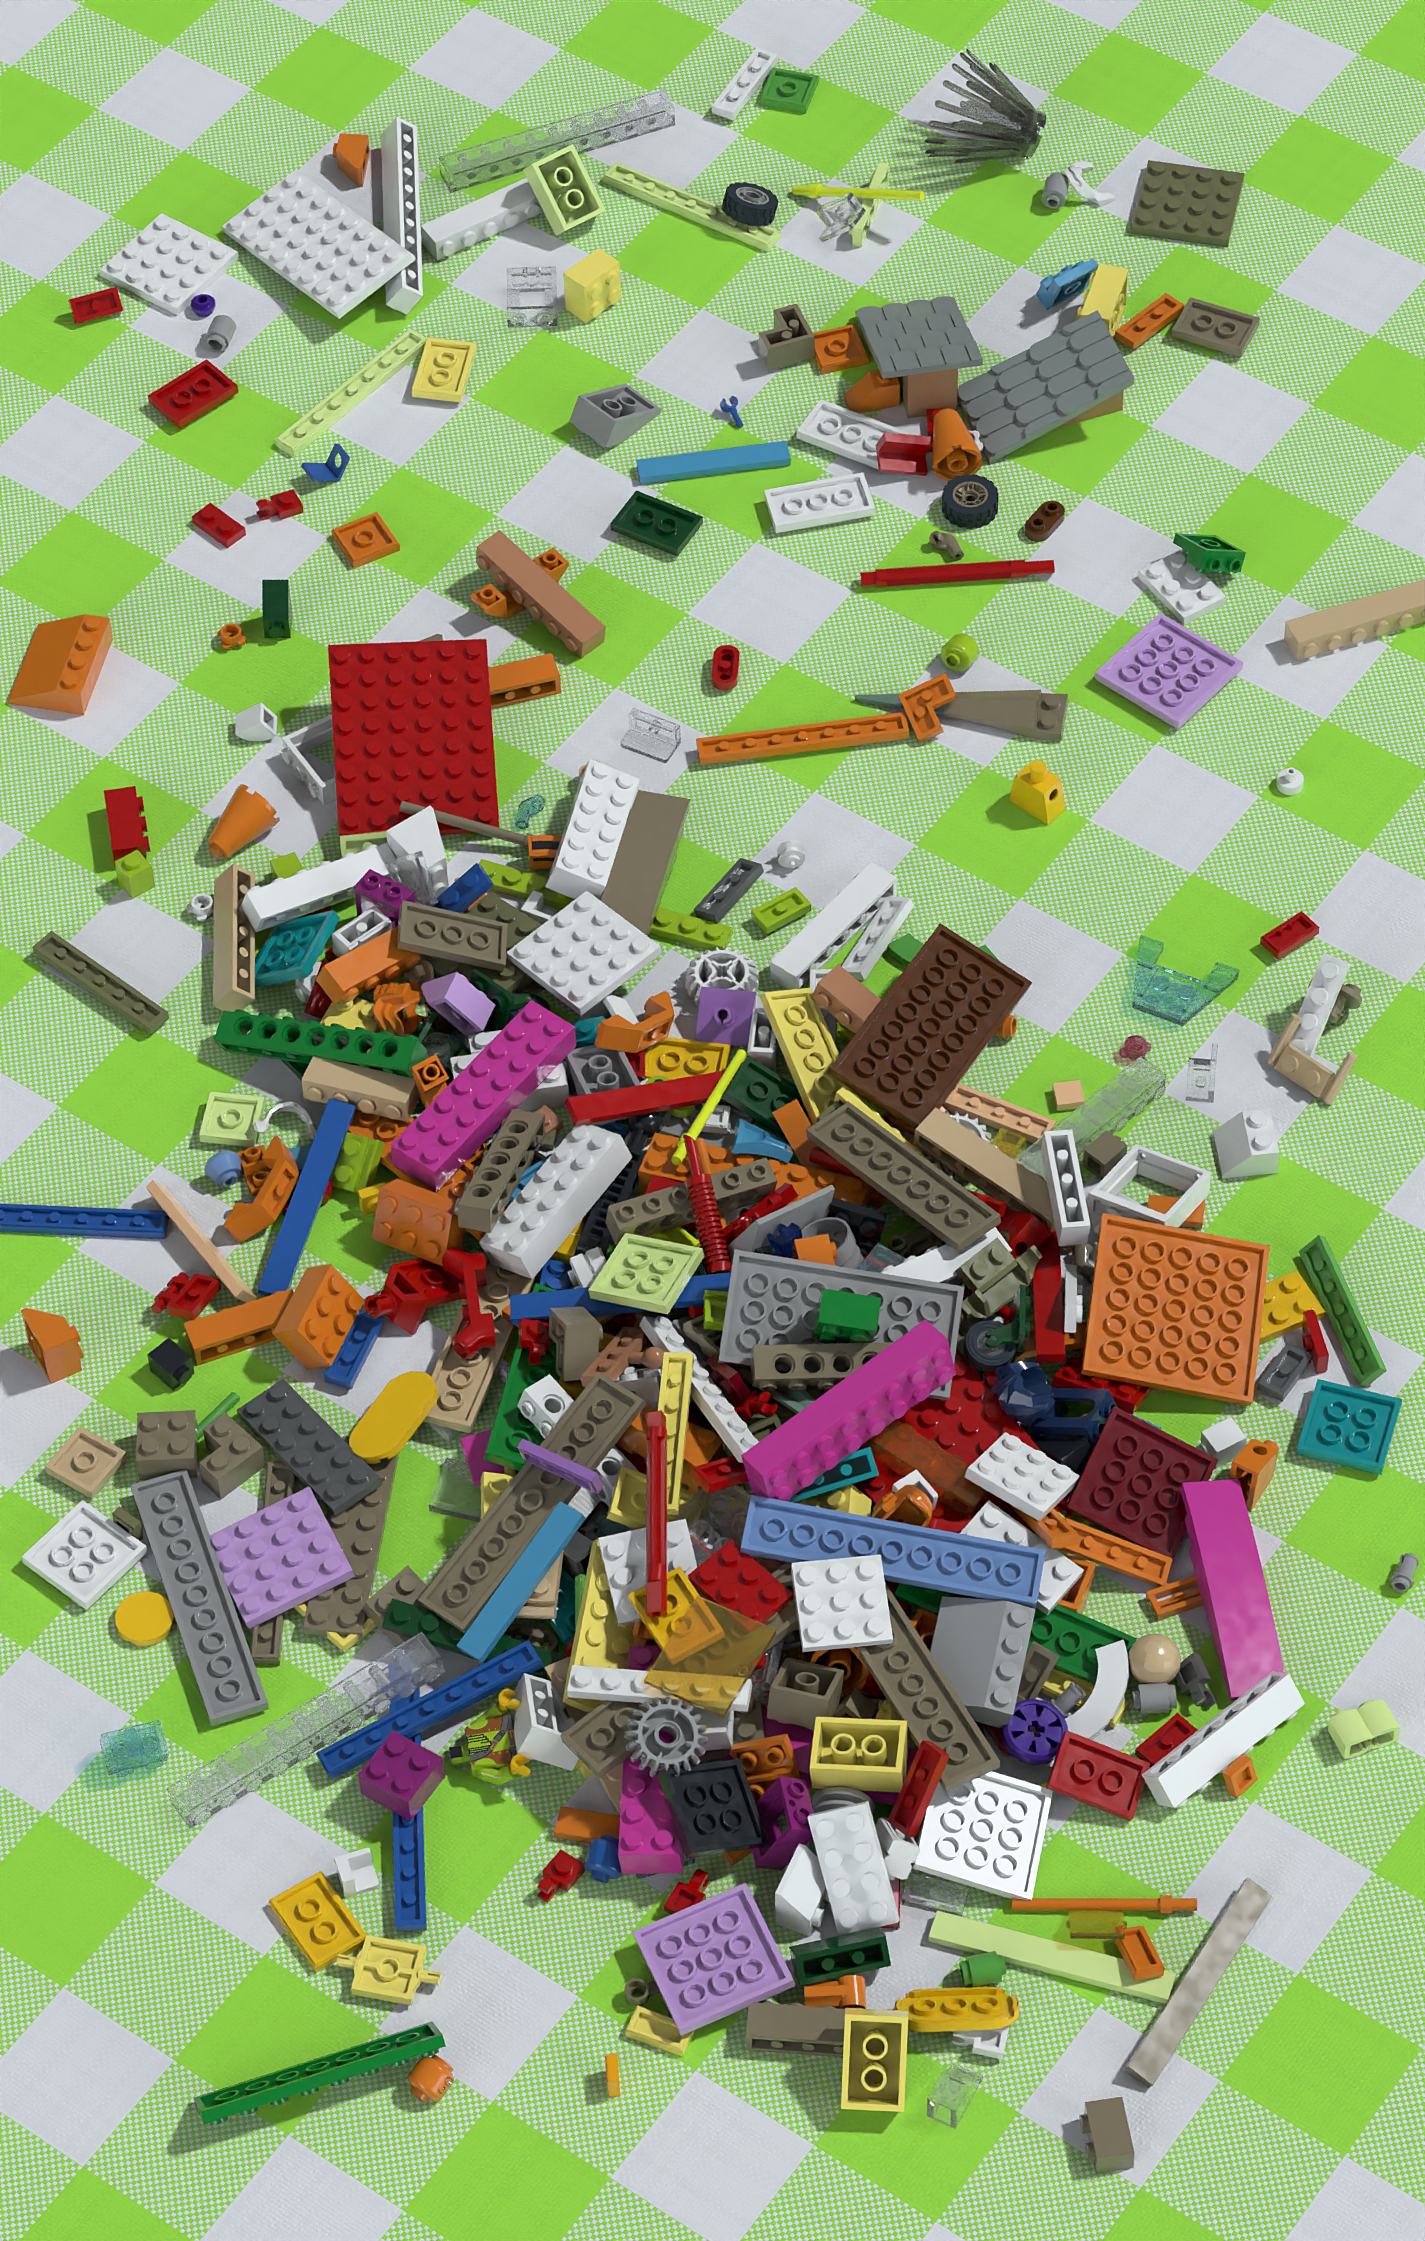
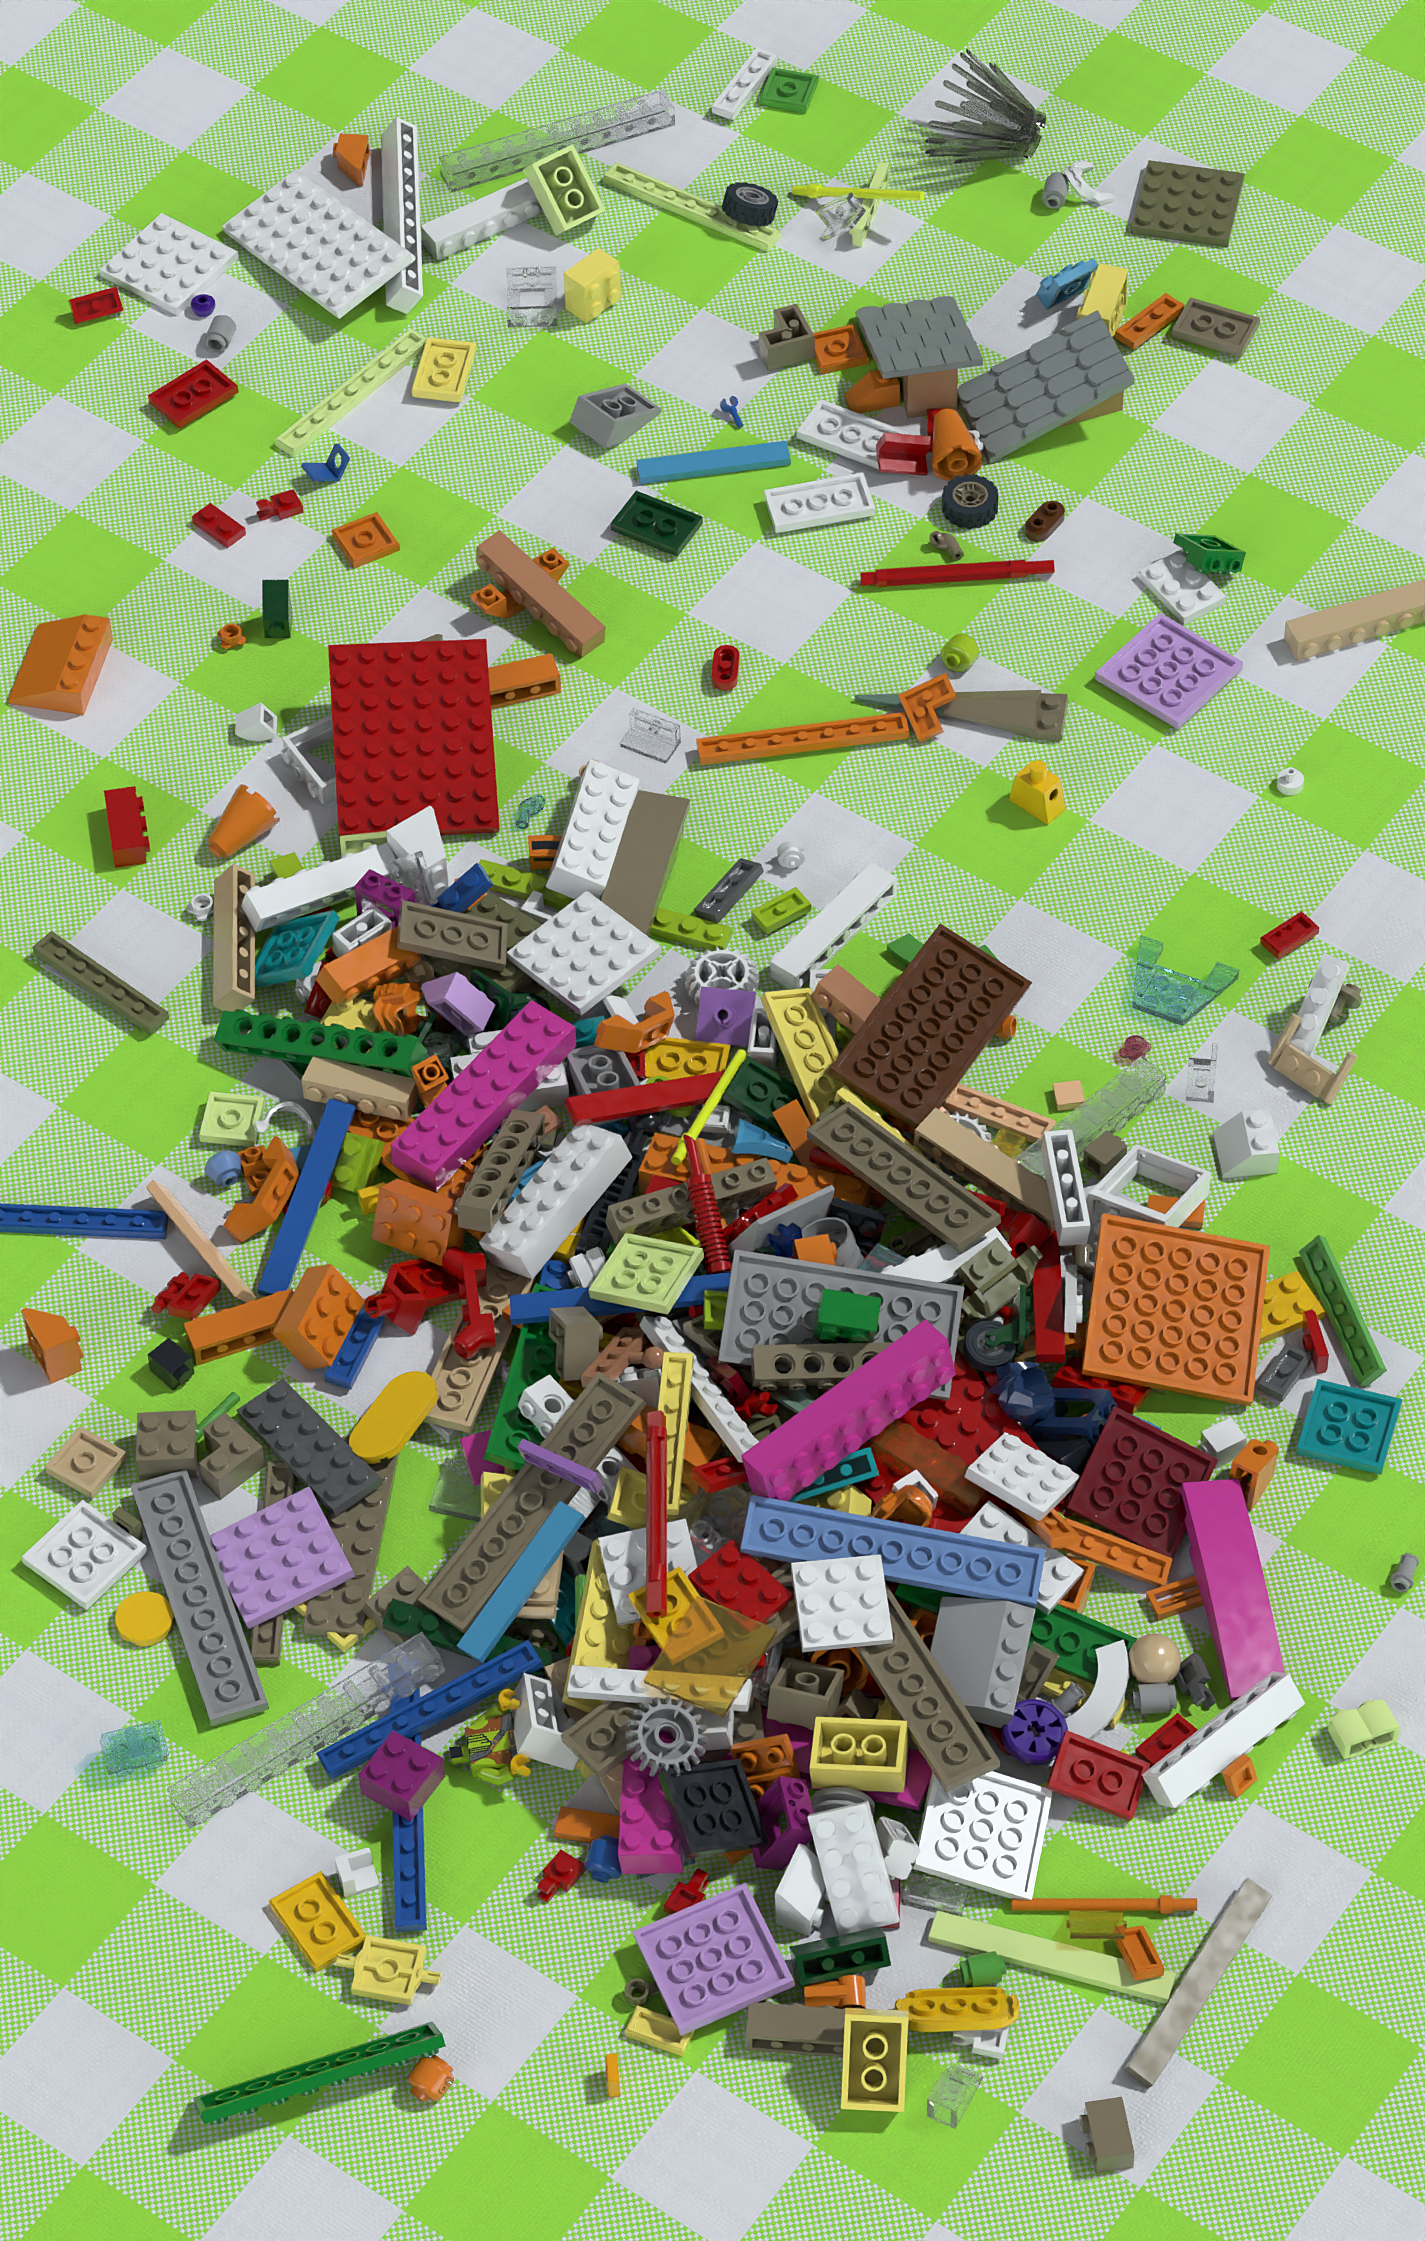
lime brick [115,850,155,899] -> none
dark tan bar [399,801,533,850] -> none
red plate [519,1318,551,1365] -> none
white plate [841,896,914,981] -> none
red plate [888,1740,950,1837] -> none

